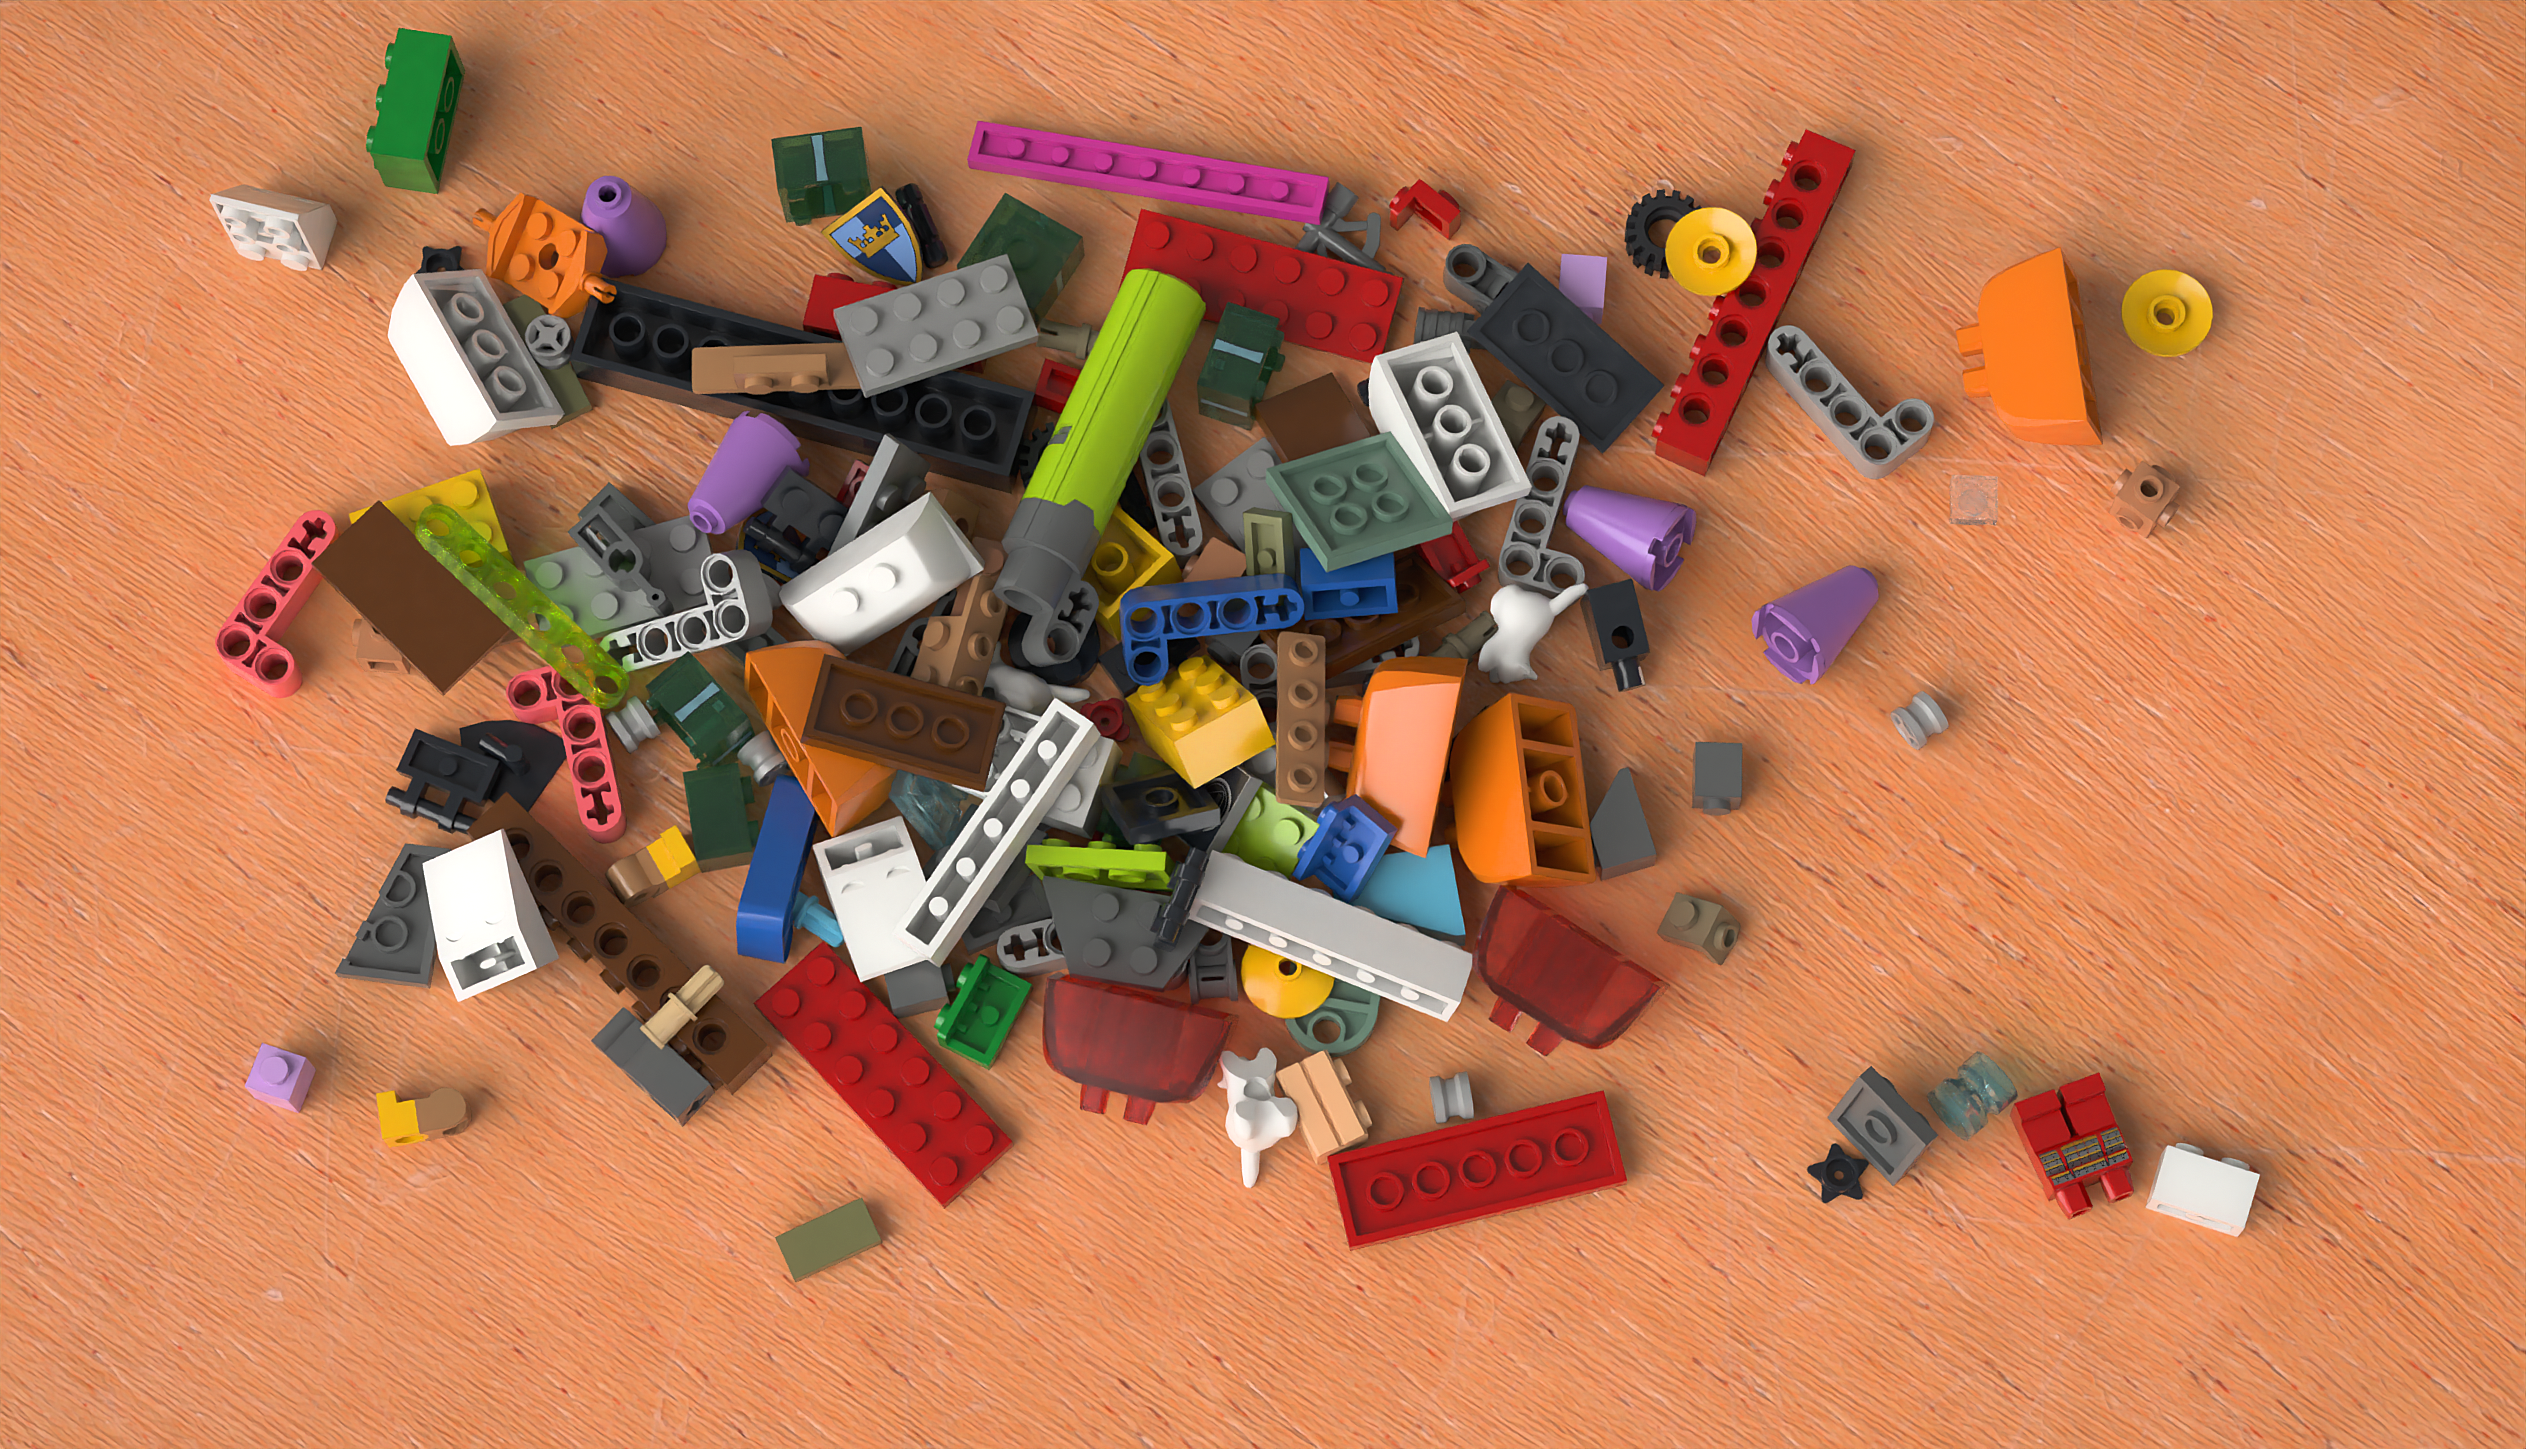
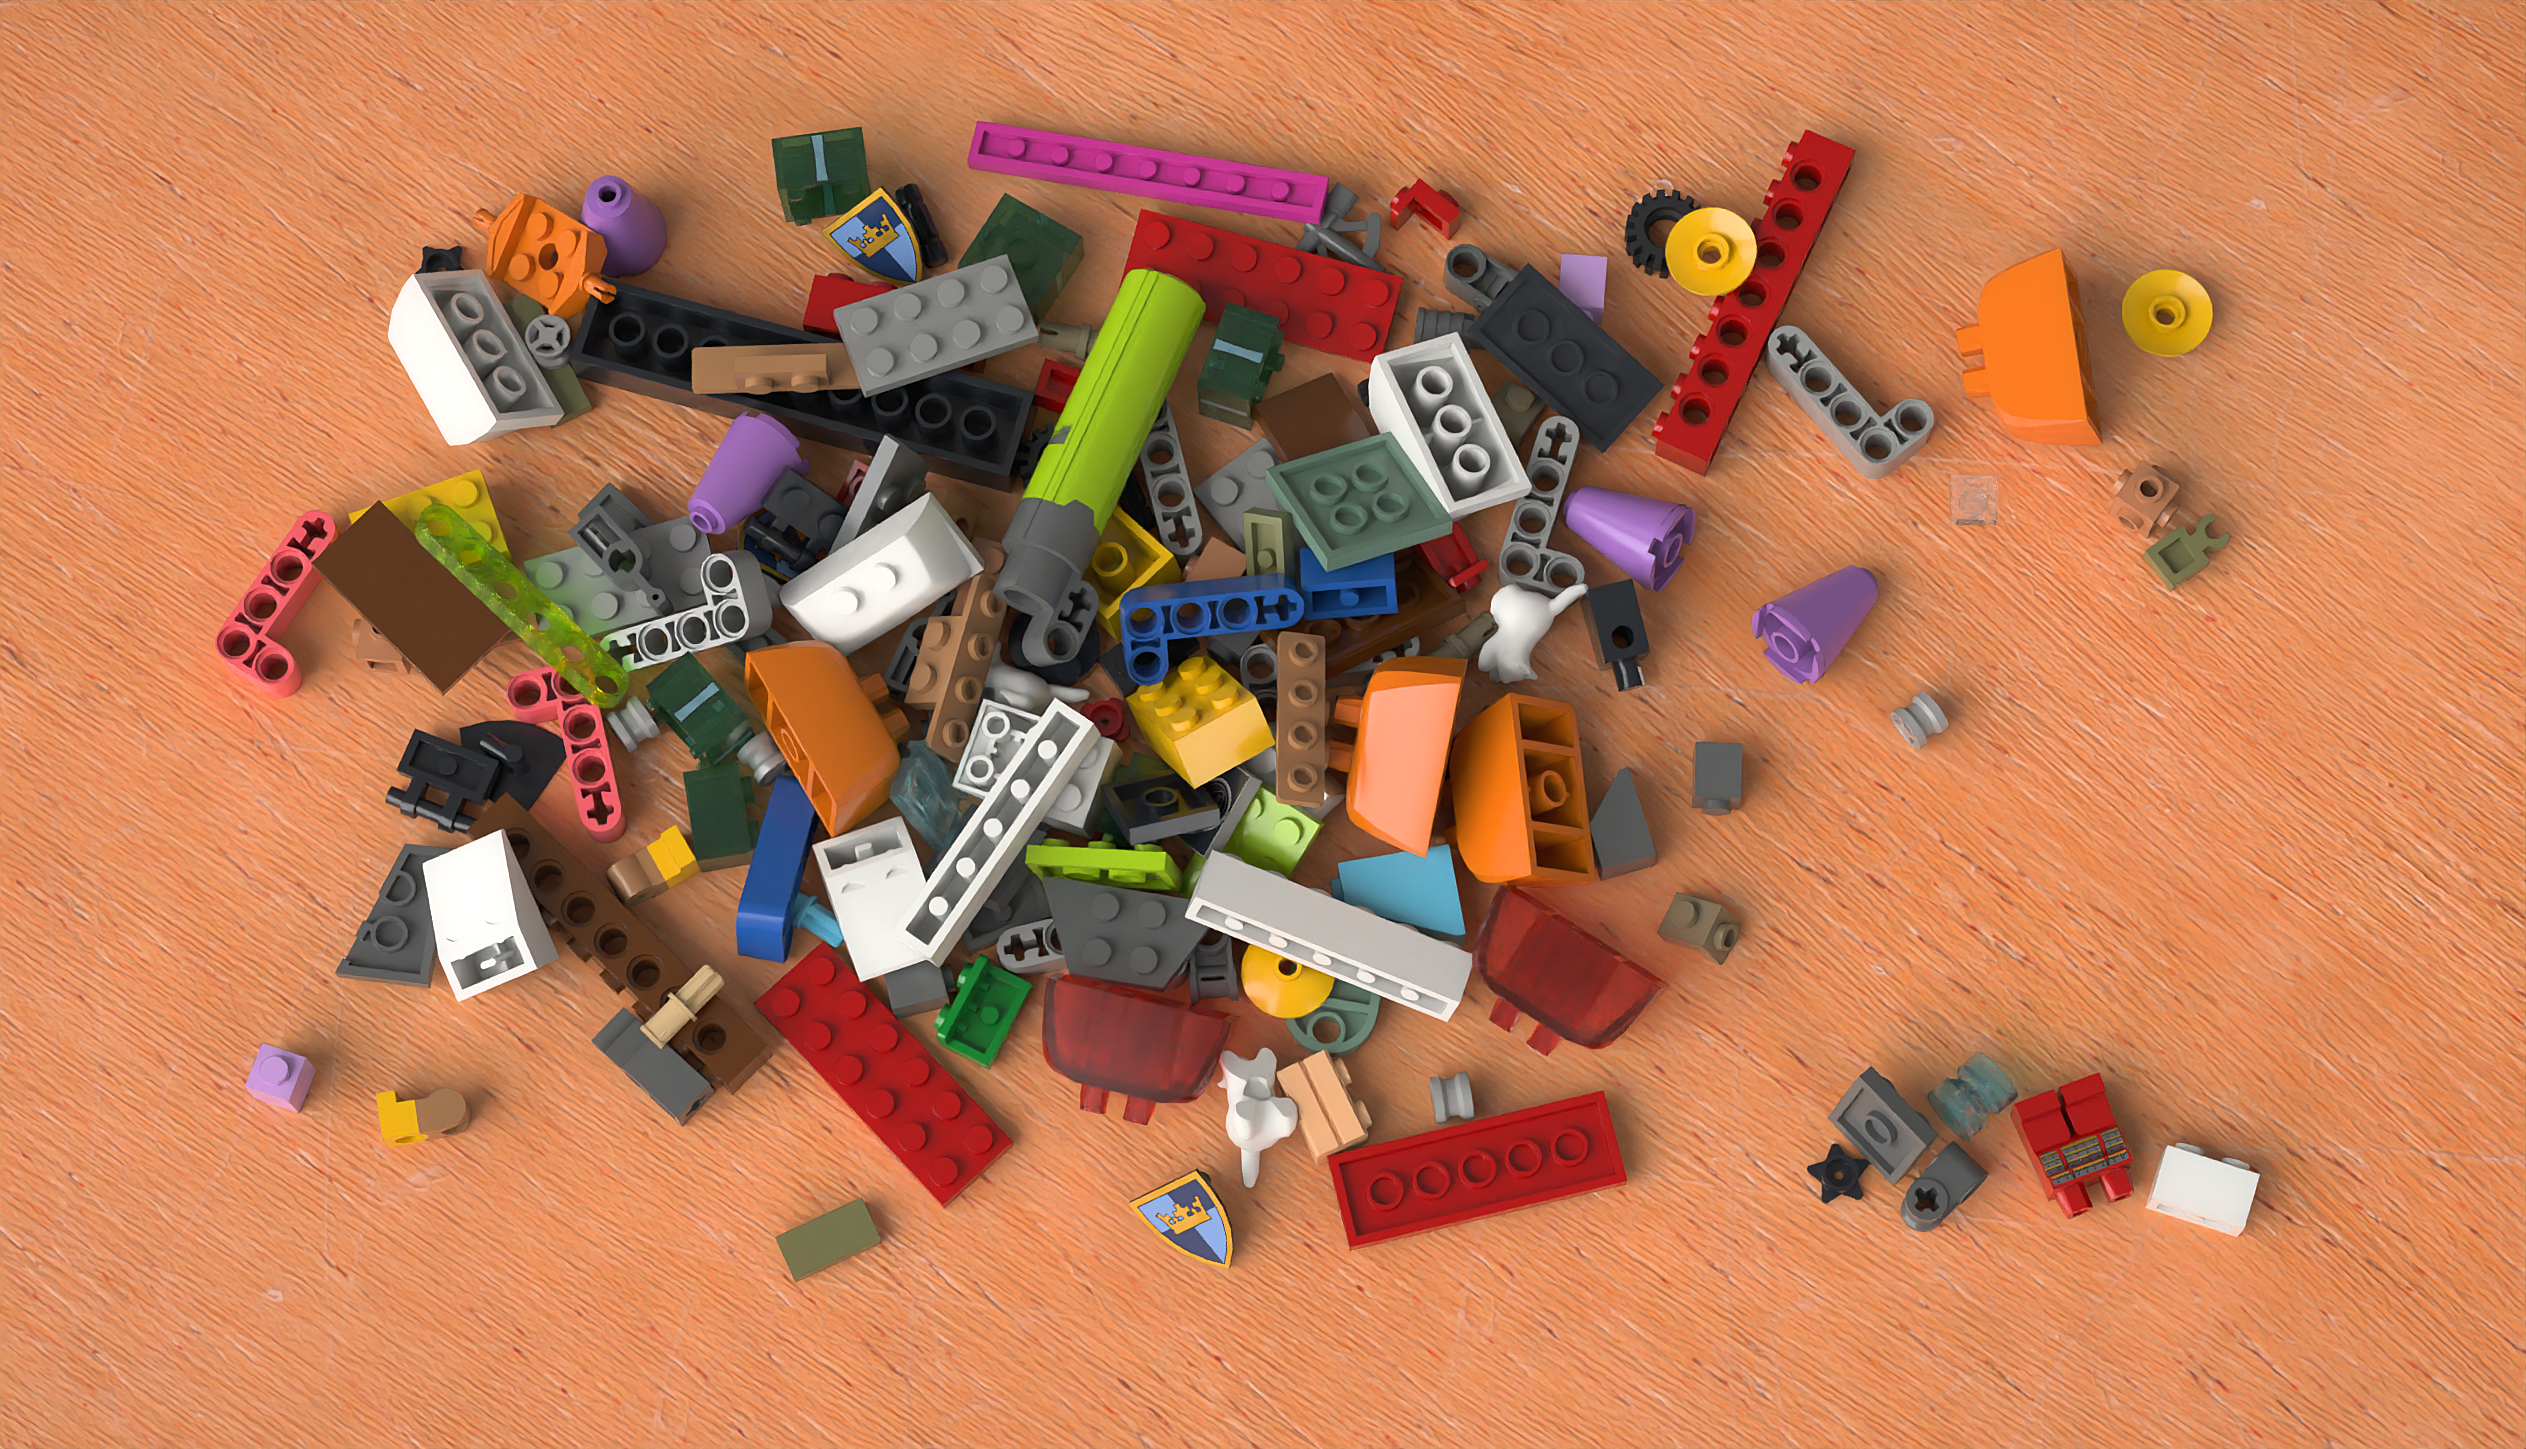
white slope [209,184,337,271] -> none
green brick [366,28,465,194] -> none
reddish brown tile [800,654,1007,792] -> none
black plate [1149,847,1209,952] -> none
blue bracket [1292,794,1398,904] -> none
none -> shield [1128,1168,1234,1269]
none -> dark grey piece [1900,1141,1989,1232]
none -> olive plate [2143,514,2231,592]

